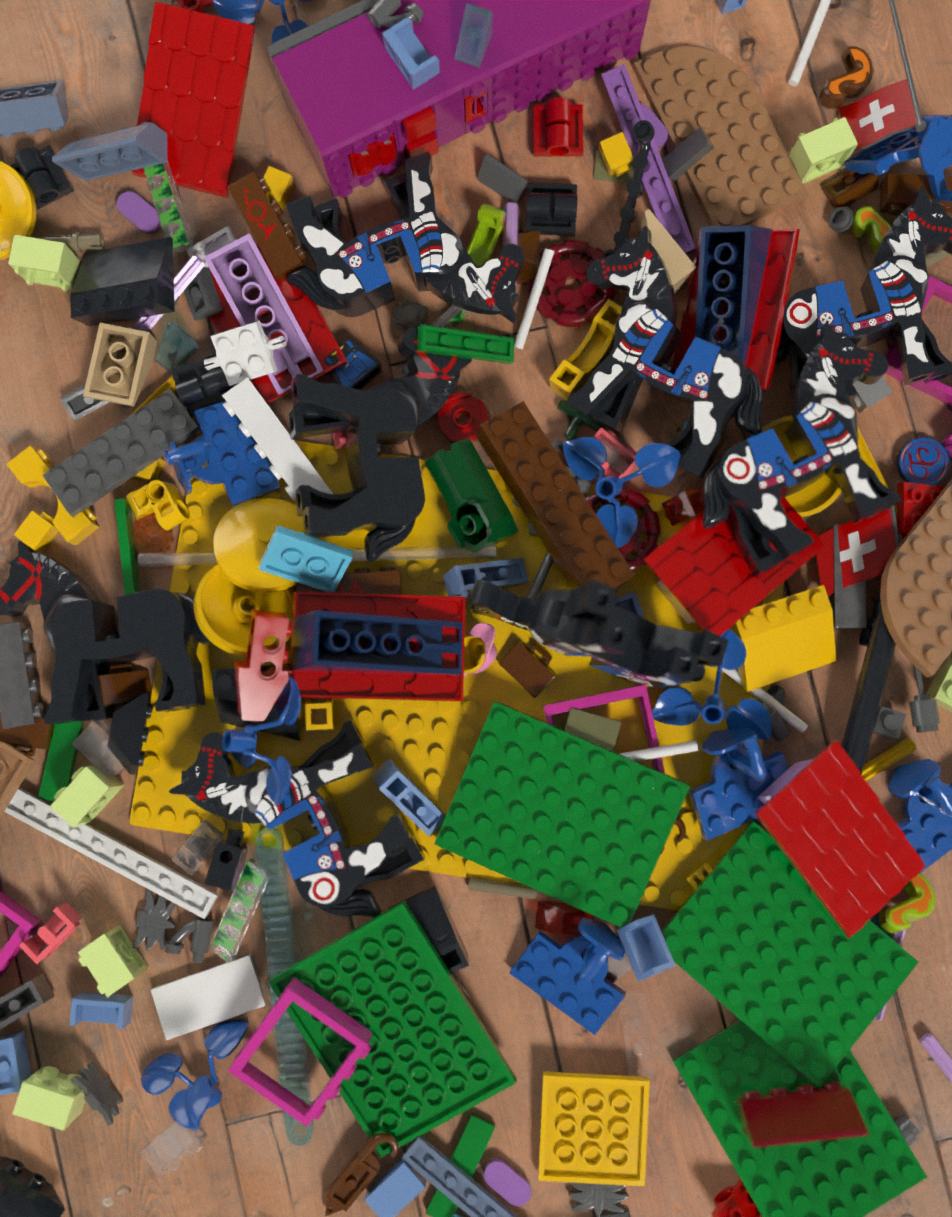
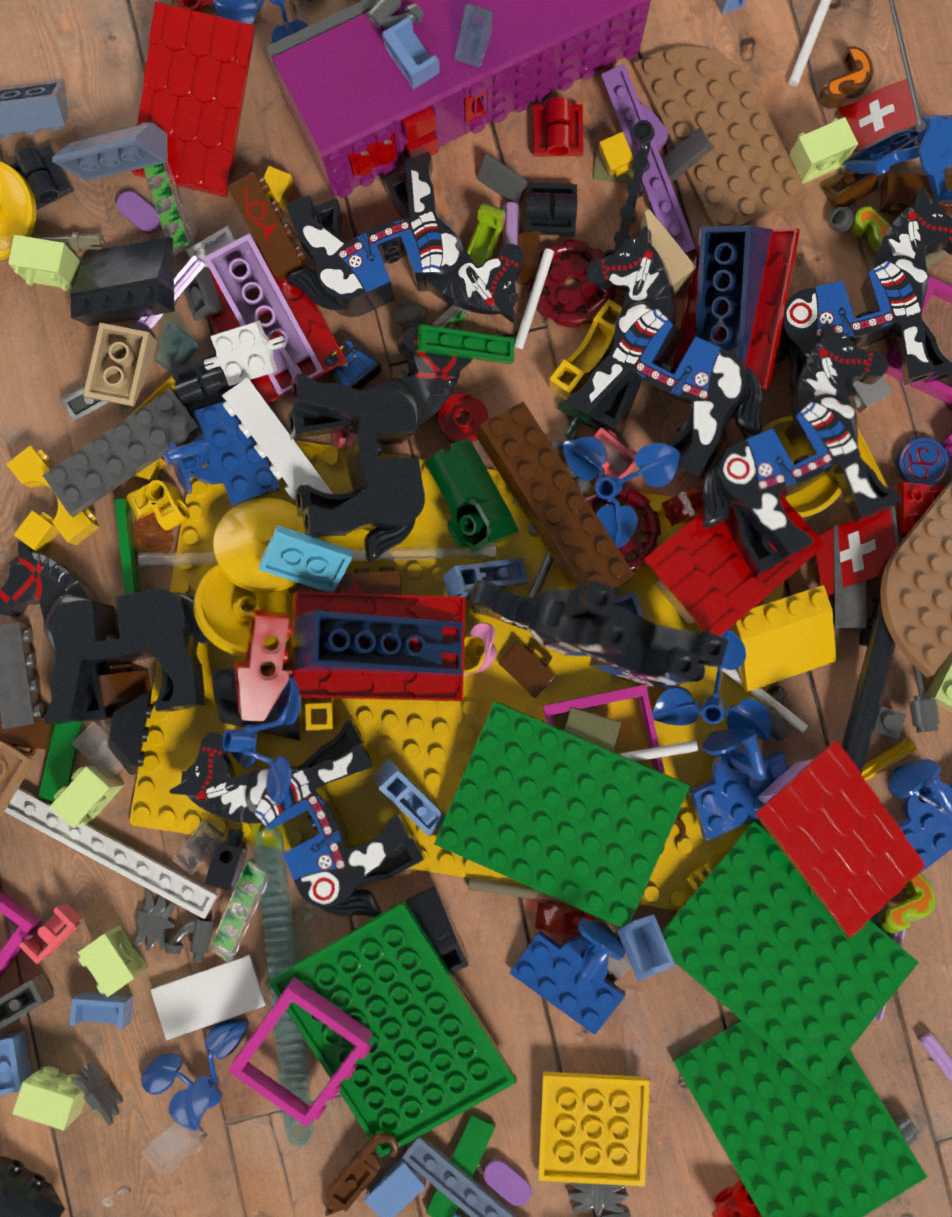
dark red slope [737,1081,869,1148] -> none

